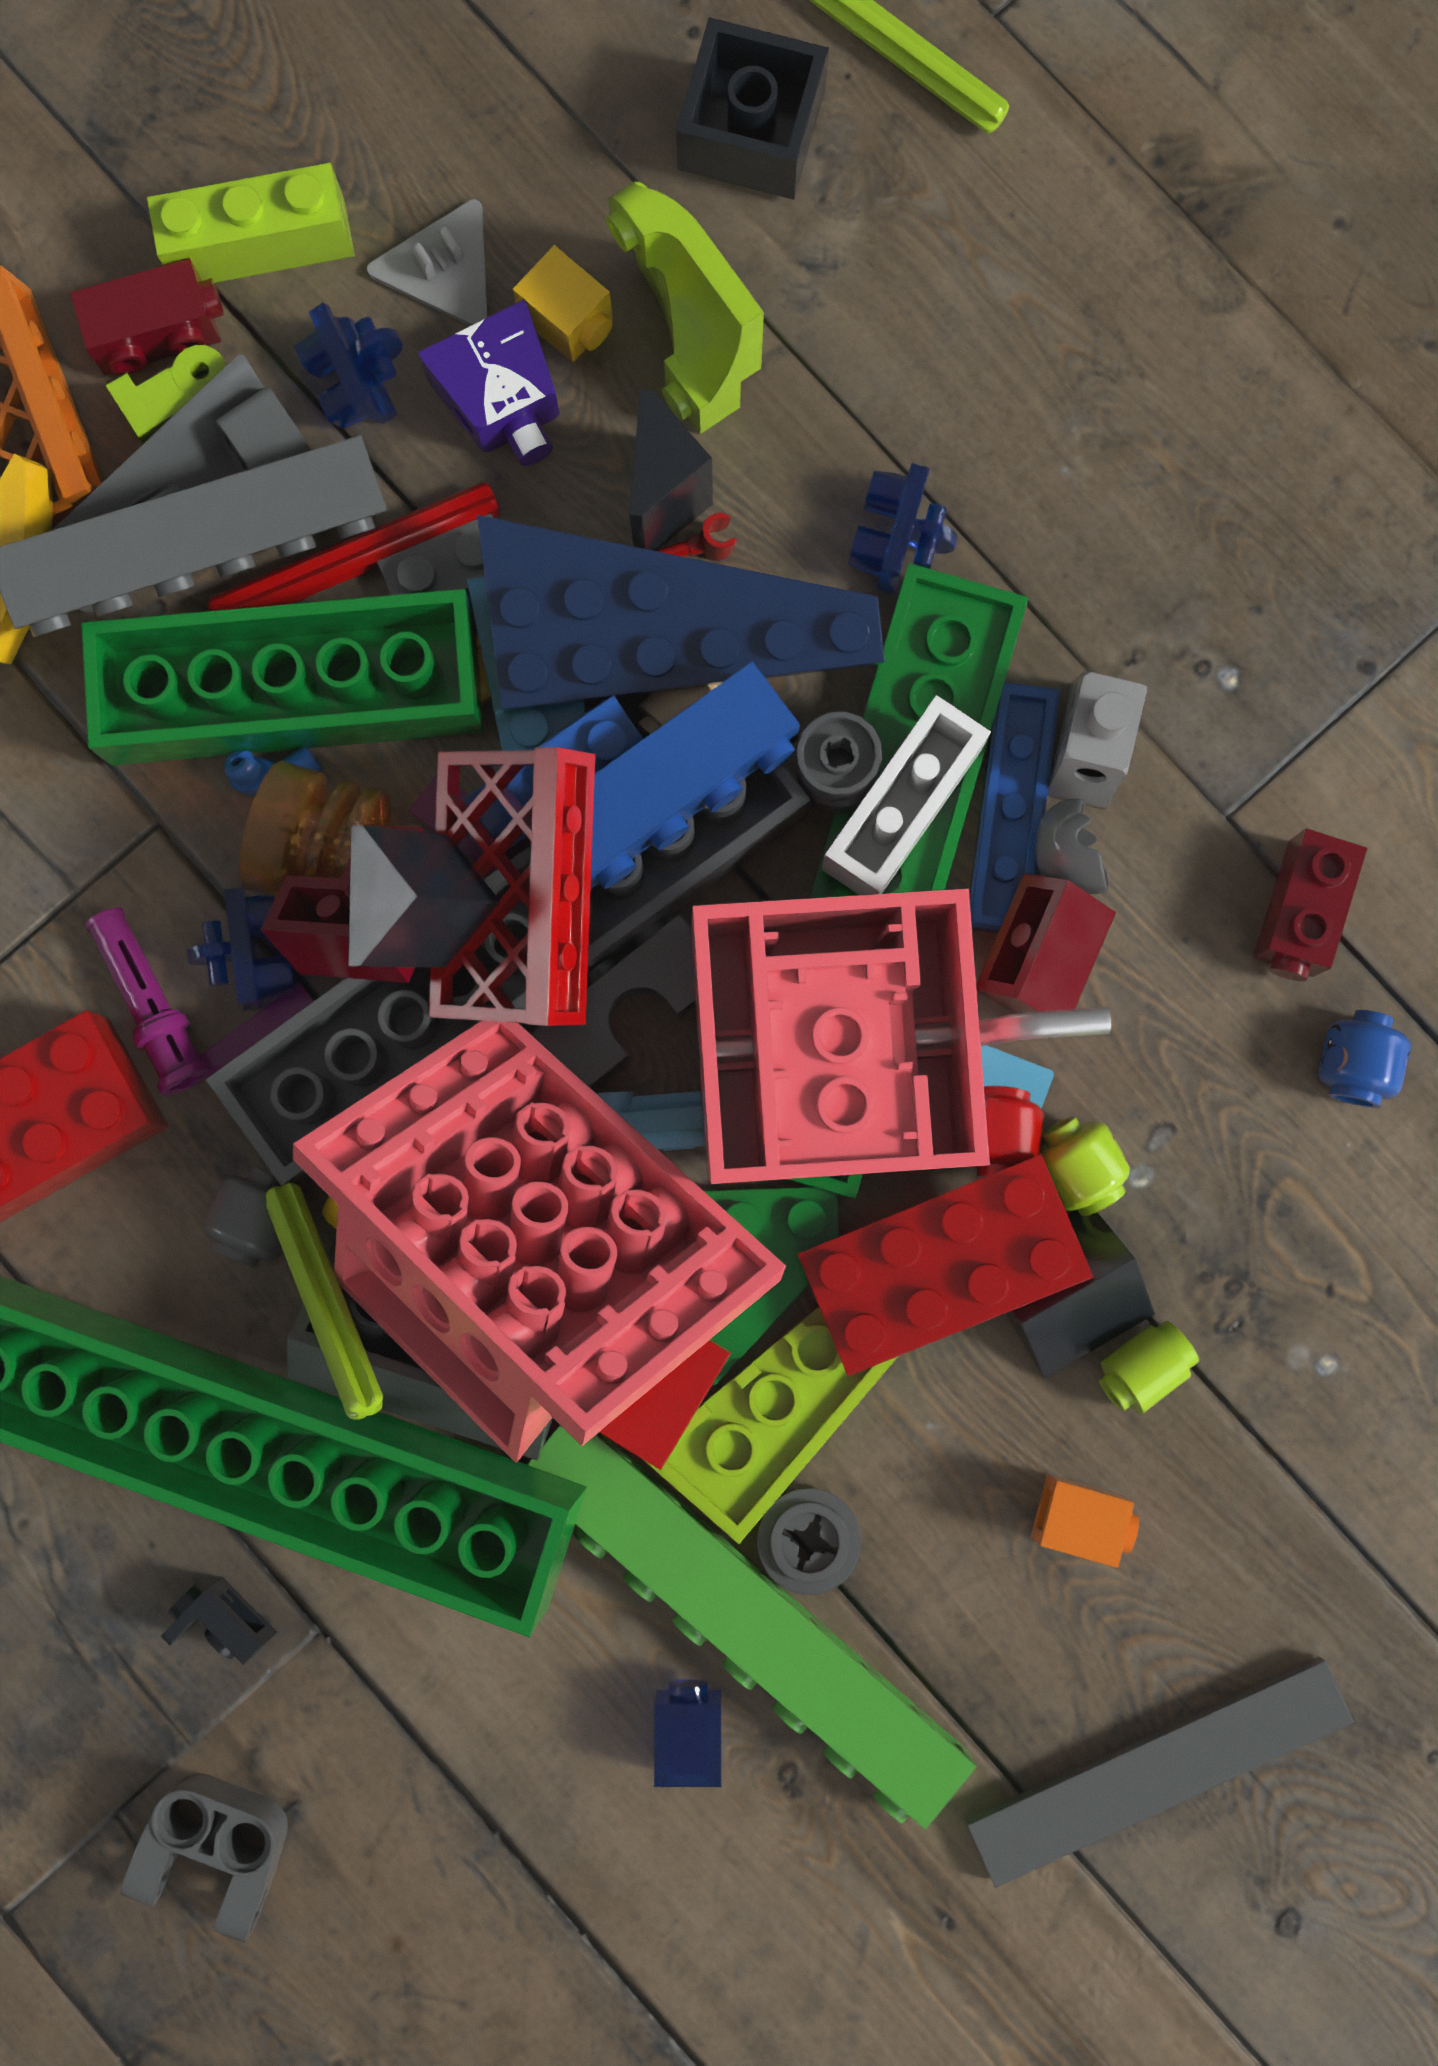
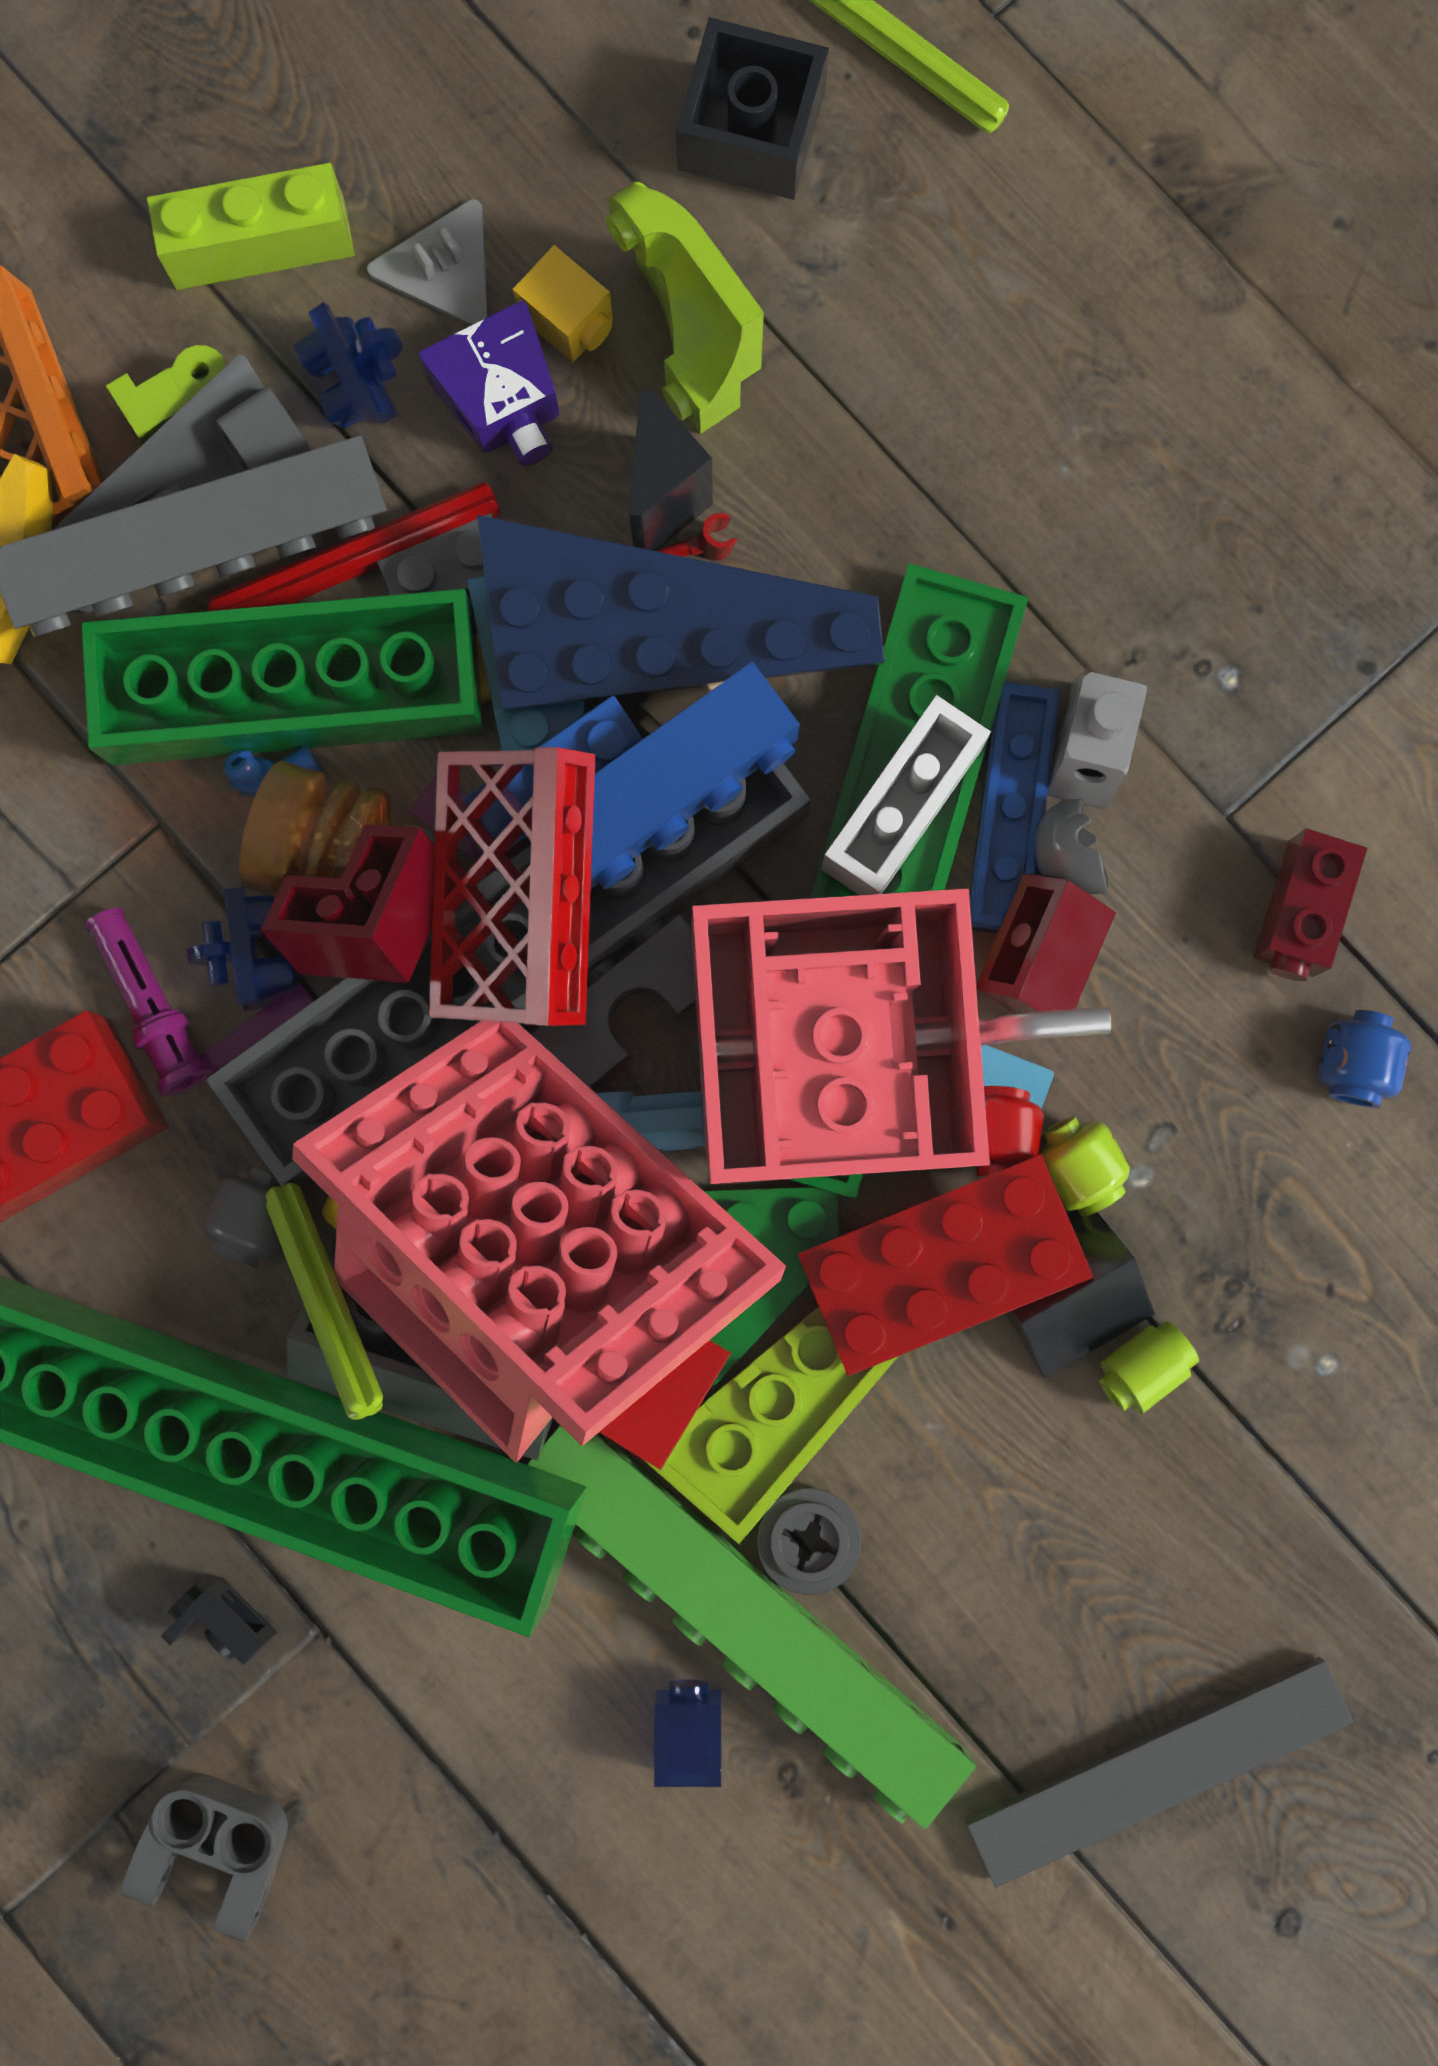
dark red brick [70,258,224,376] -> none
black slope [349,825,501,968] -> none
dark grey wheel [797,711,882,815] -> none
clear blue hips [848,463,958,594] -> none
orange brick [1030,1474,1139,1568] -> none

